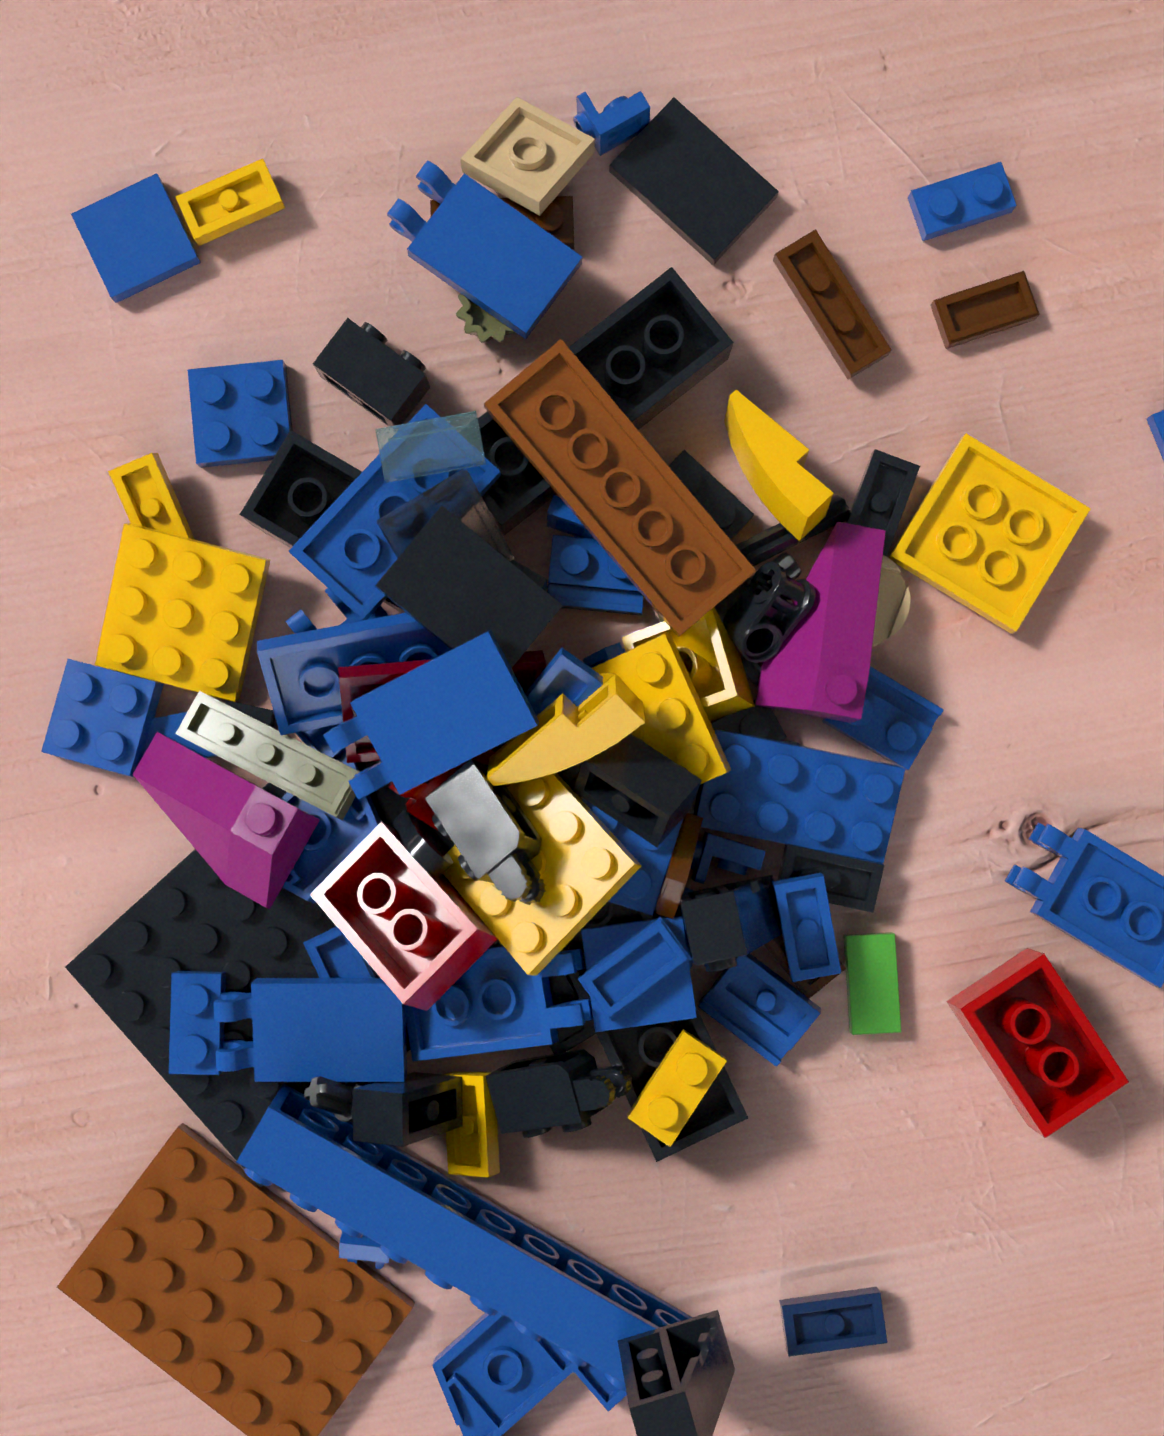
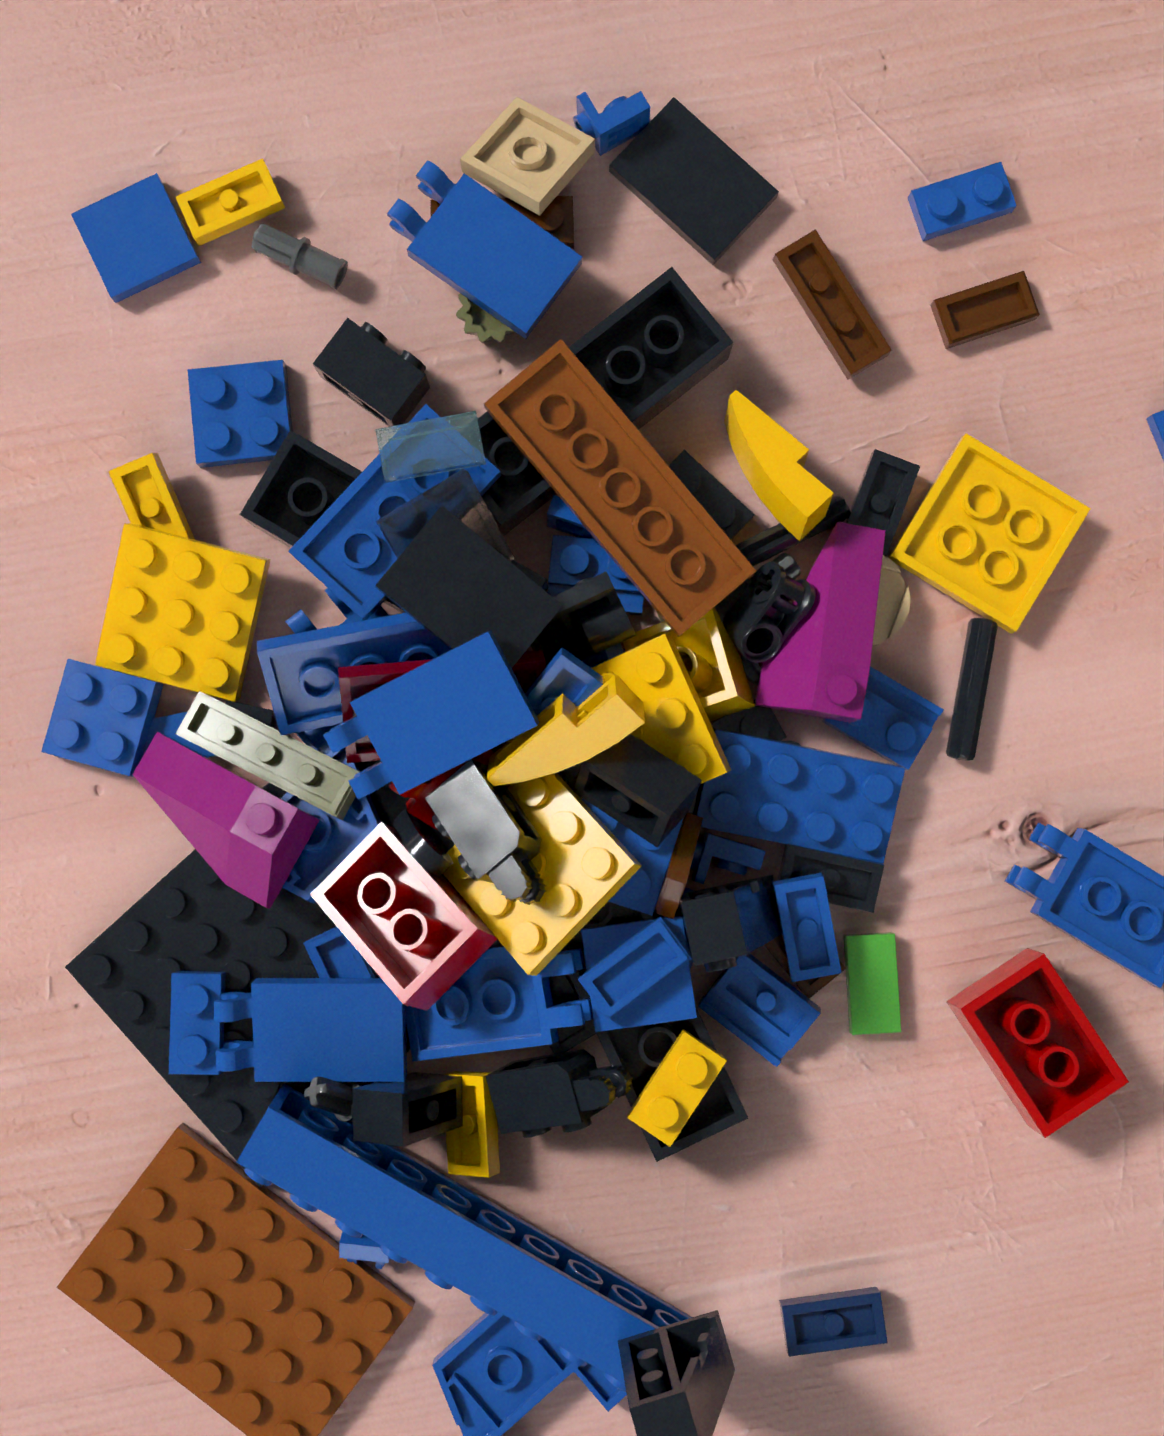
none -> dark grey axle [252,224,348,289]
none -> black plate [530,572,636,666]
none -> black axle [946,618,998,761]

